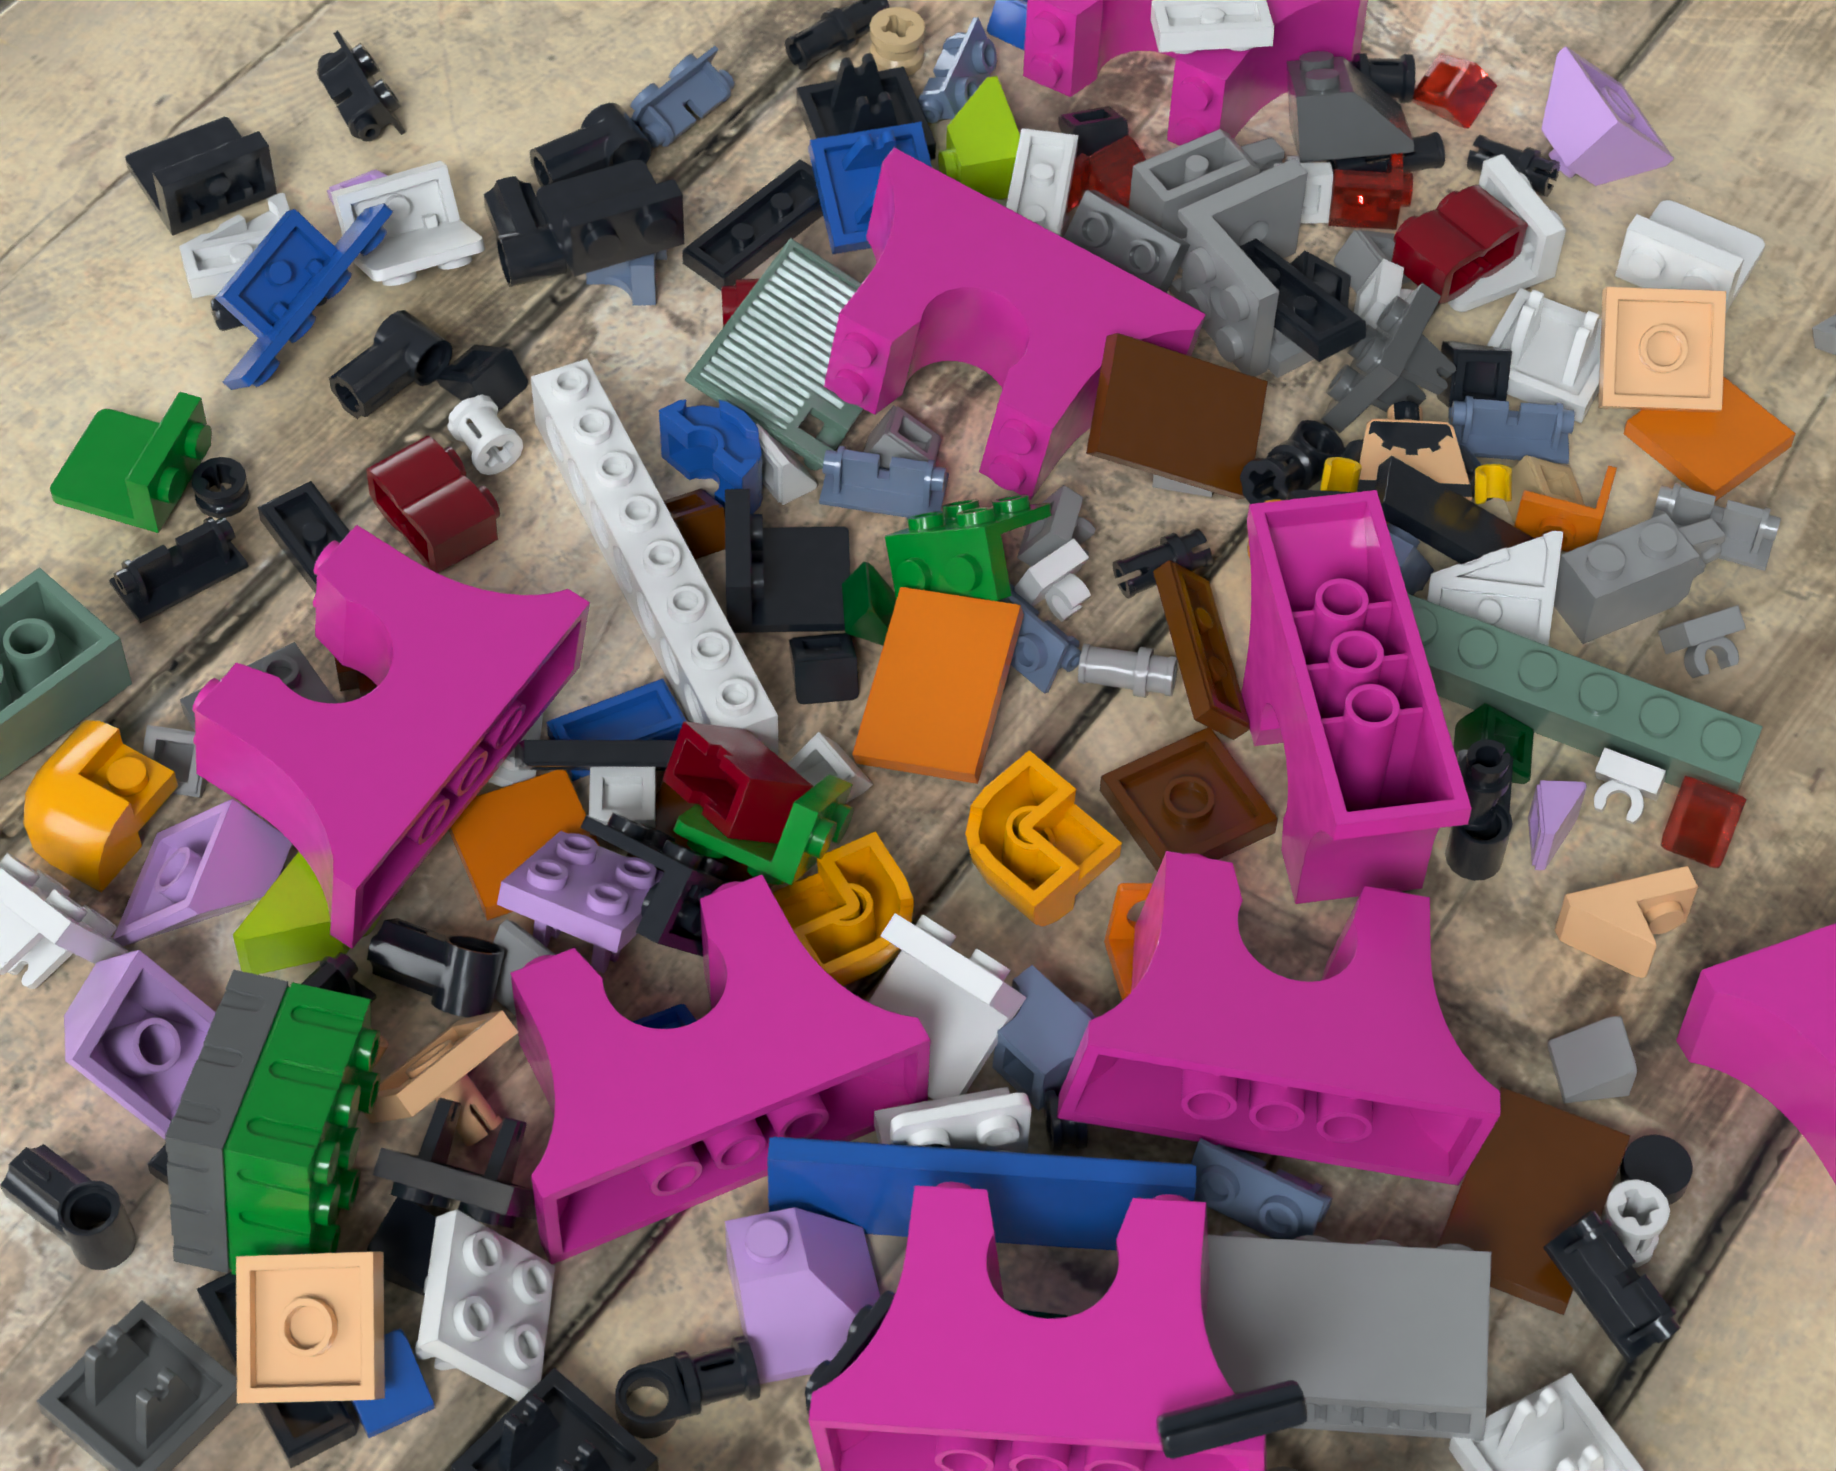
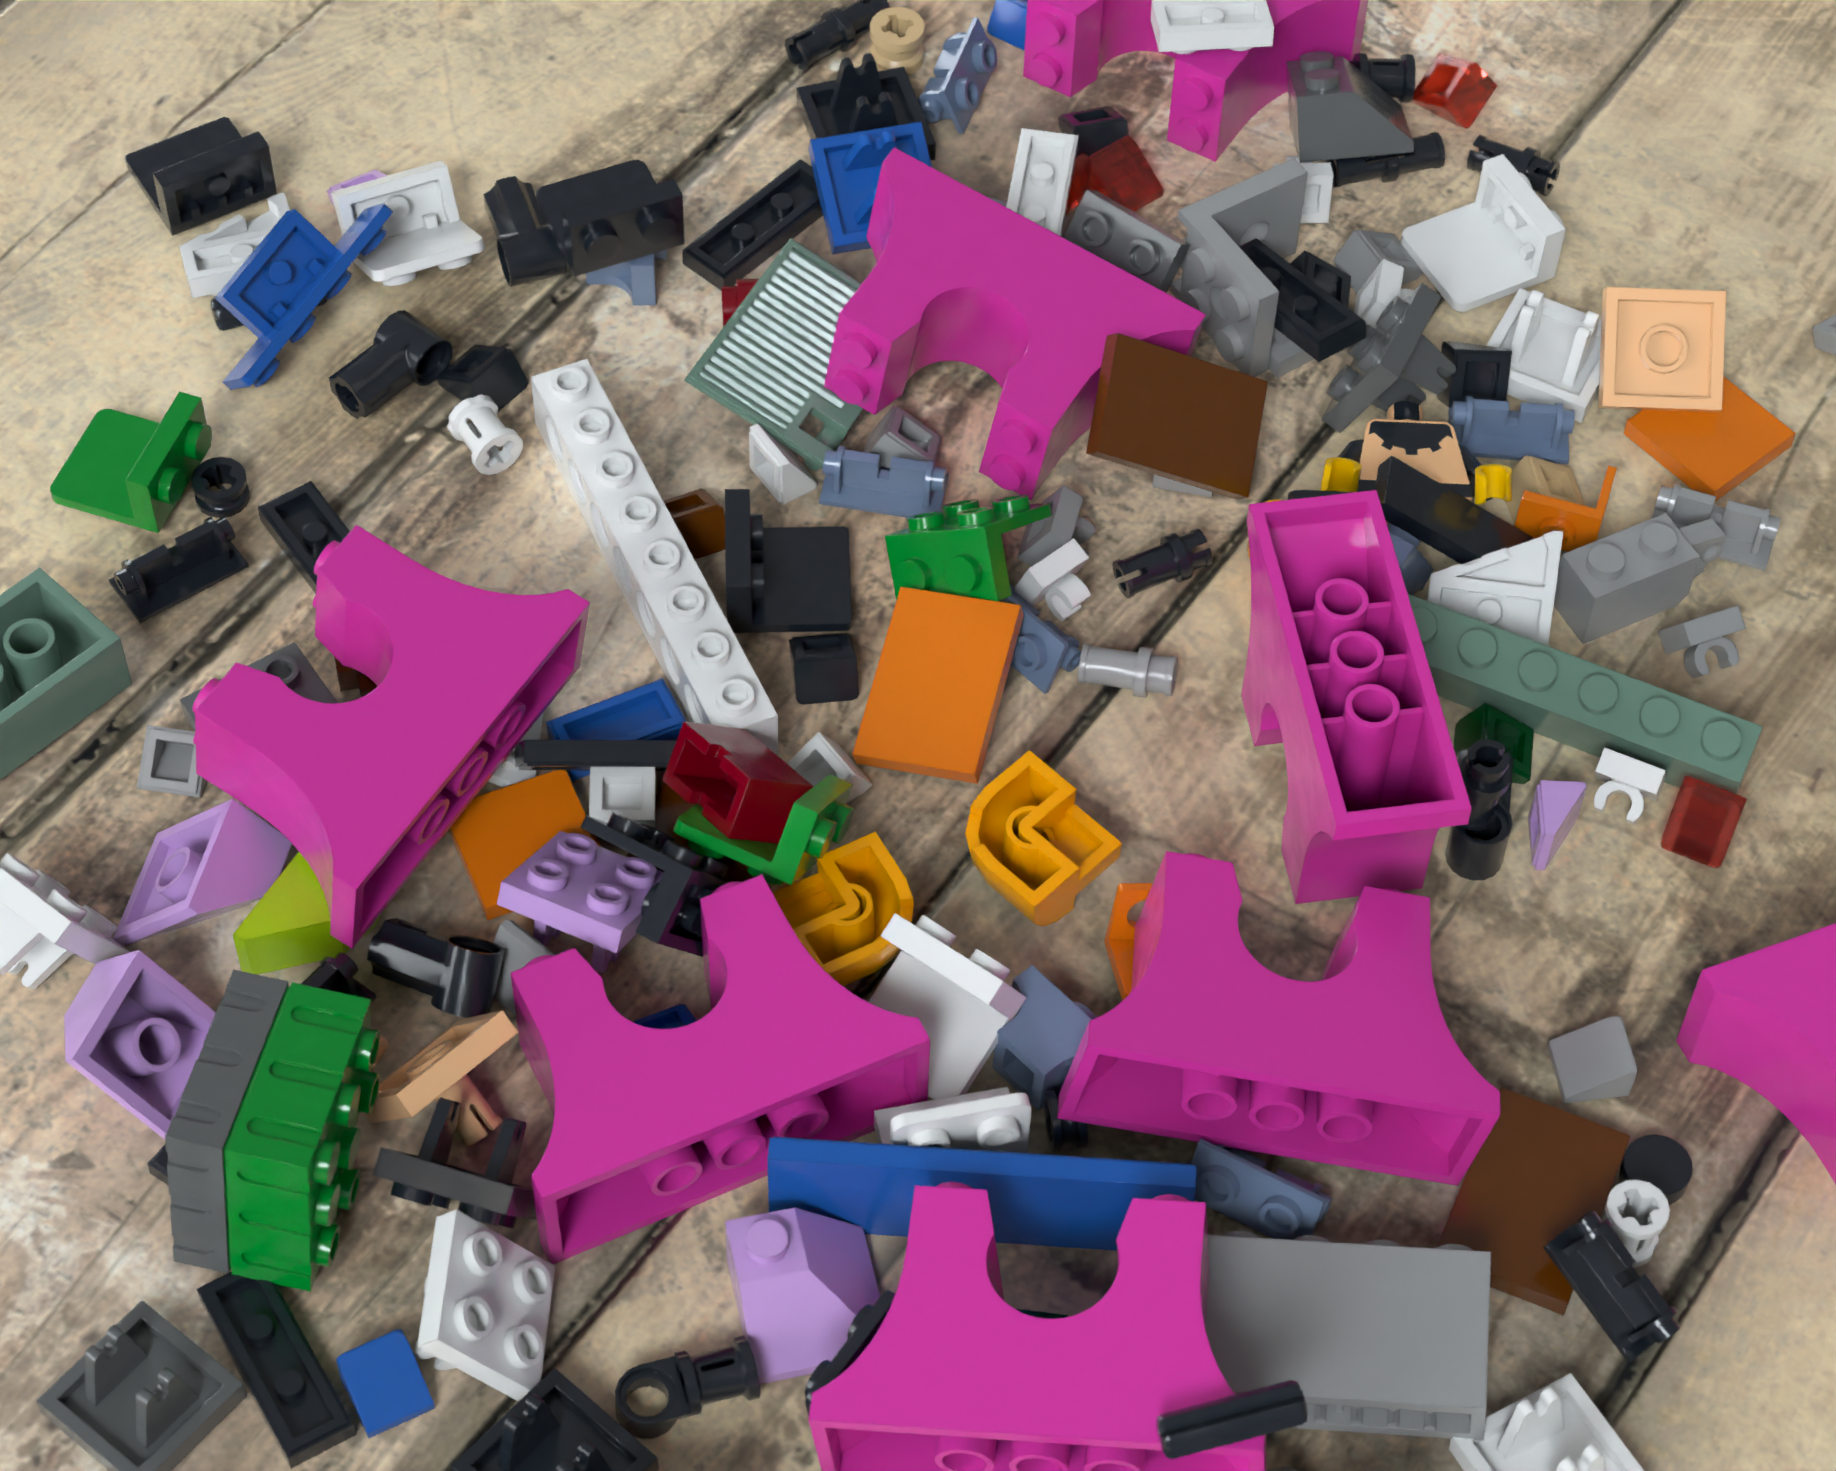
black piece [0,1144,136,1270] -> none
light orange brick [23,720,178,893] -> none
light nougat tile [236,1252,385,1403] -> none
black hinge [317,30,406,142] -> none
dark red brick [366,436,500,573] -> none
black slope [367,1197,436,1296] -> none
black piece [529,103,652,187] -> none
sand blue hinge [630,46,734,148] -> none
blue cylinder [659,399,763,514] -> none
dark green slope [842,562,896,646] -> none
lime slope [938,76,1020,200] -> none
reddish brown tile [1099,727,1278,872] -> none
light grey hinge [1129,129,1285,239] -> none
reddish brown tile [1153,560,1250,740] -> none
black connector [1240,420,1345,504] -> none
clear red bracket [1328,153,1413,230] -> none
dark red brick [1391,185,1528,304] -> none
lavender slope [1541,46,1674,186] -> none
light nougat slope [1555,866,1698,978] -> none
white bracket [1615,200,1765,312] -> none

